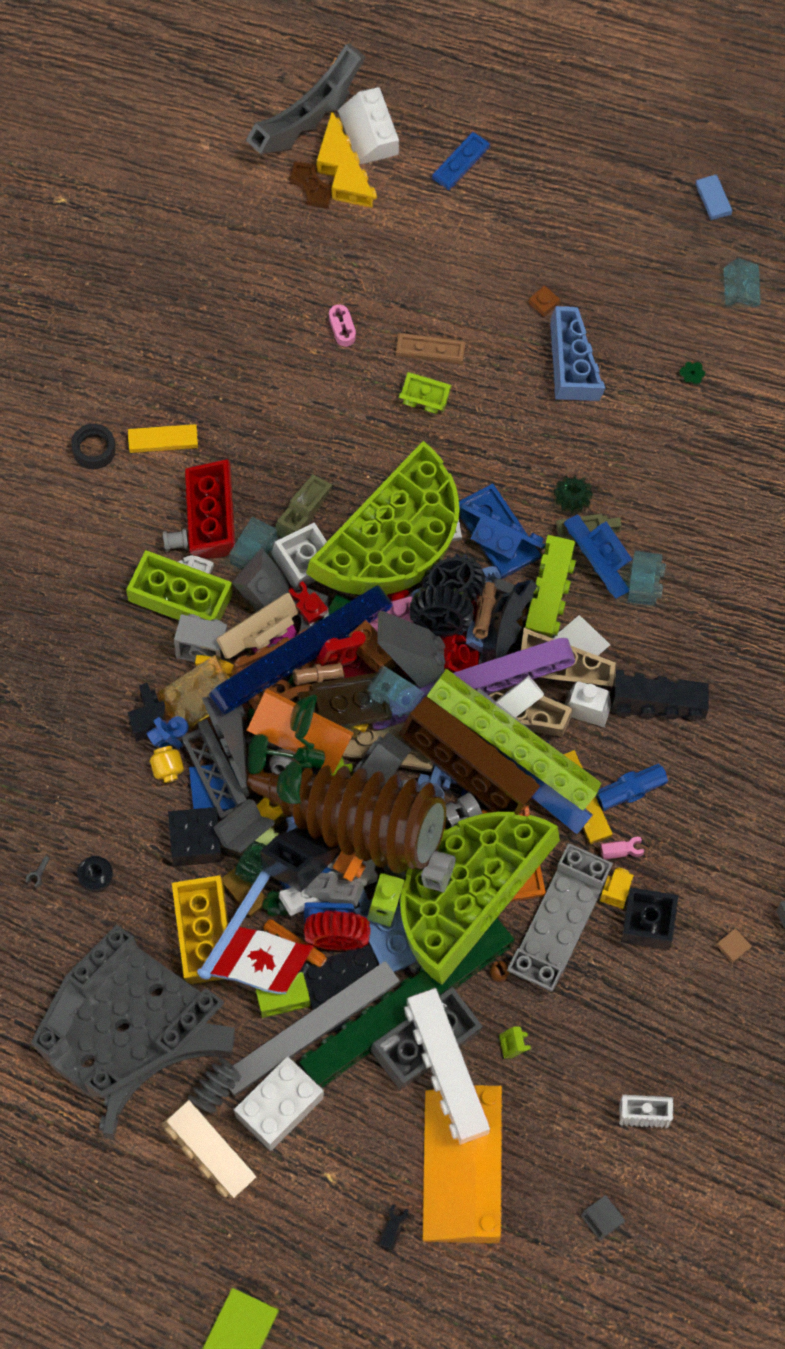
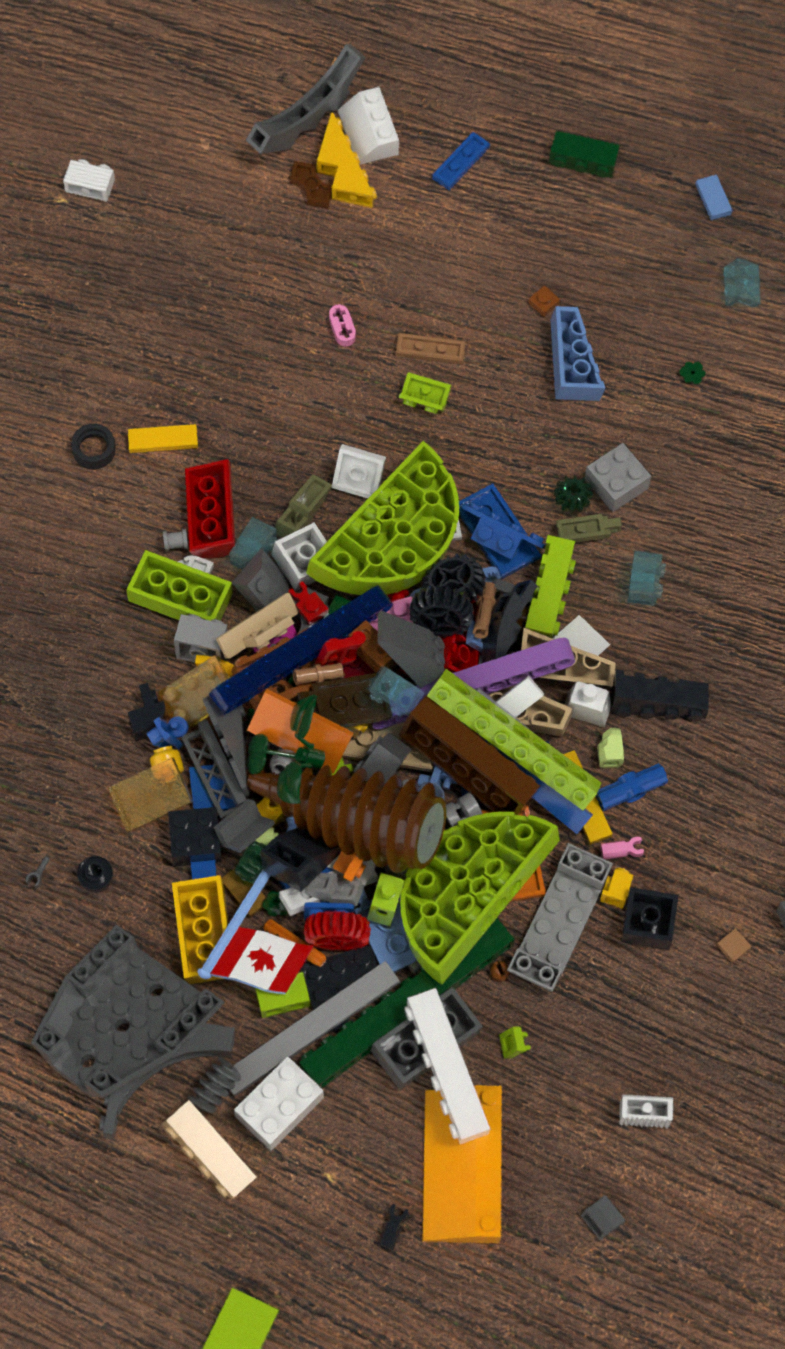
light grey leg [421,851,455,892] -> none
blue bracket [564,515,633,599] -> none
none -> white brick [64,159,115,202]
none -> clear yellow plate [108,758,193,832]
none -> blue tile [191,860,216,880]
none -> white tile [332,444,386,498]
none -> dark green brick [549,131,620,178]
none -> light grey brick [585,443,651,513]
none -> yellowish green rock [597,728,624,768]

